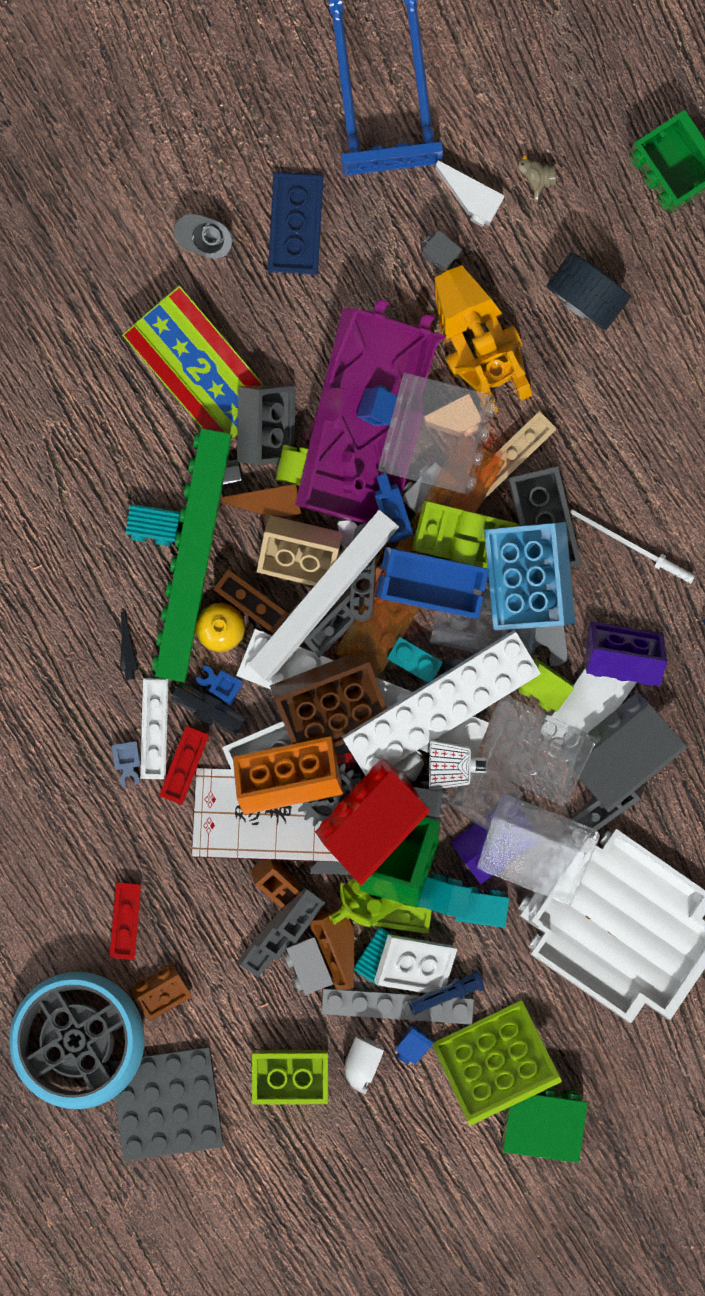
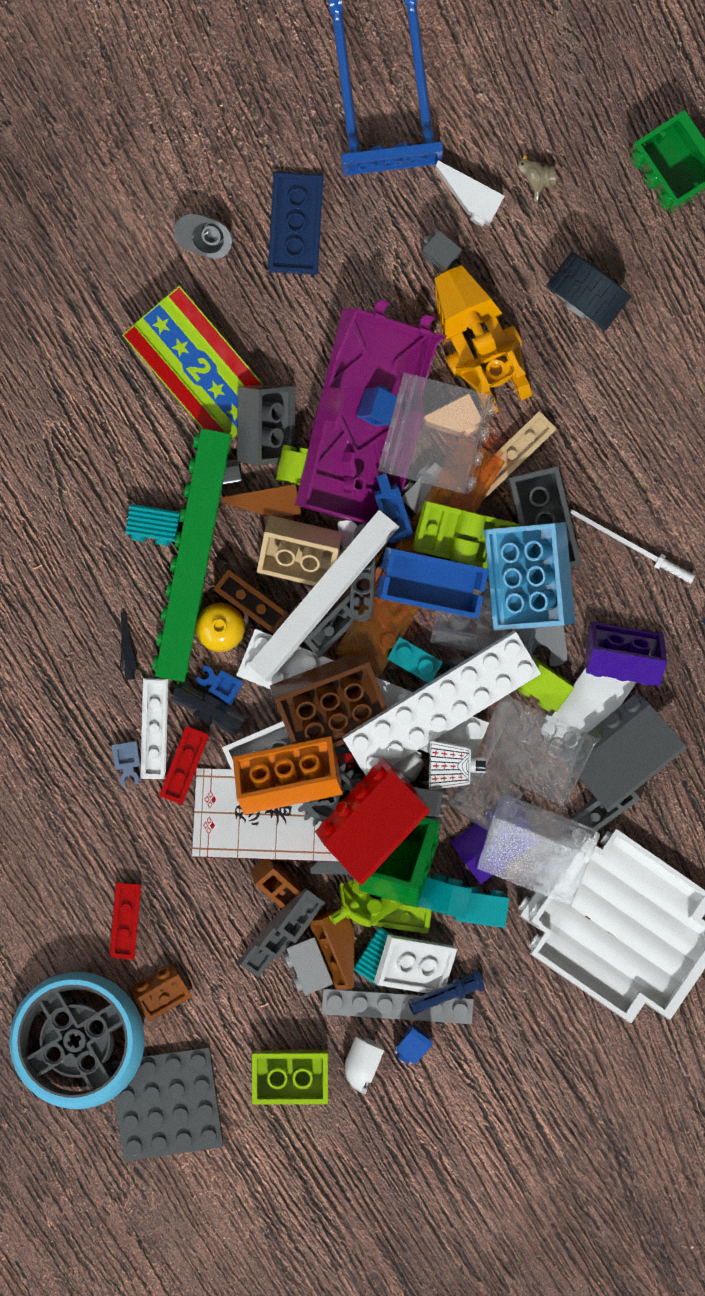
lime plate [432,1000,562,1126] -> none
green container [501,1087,588,1163] -> none

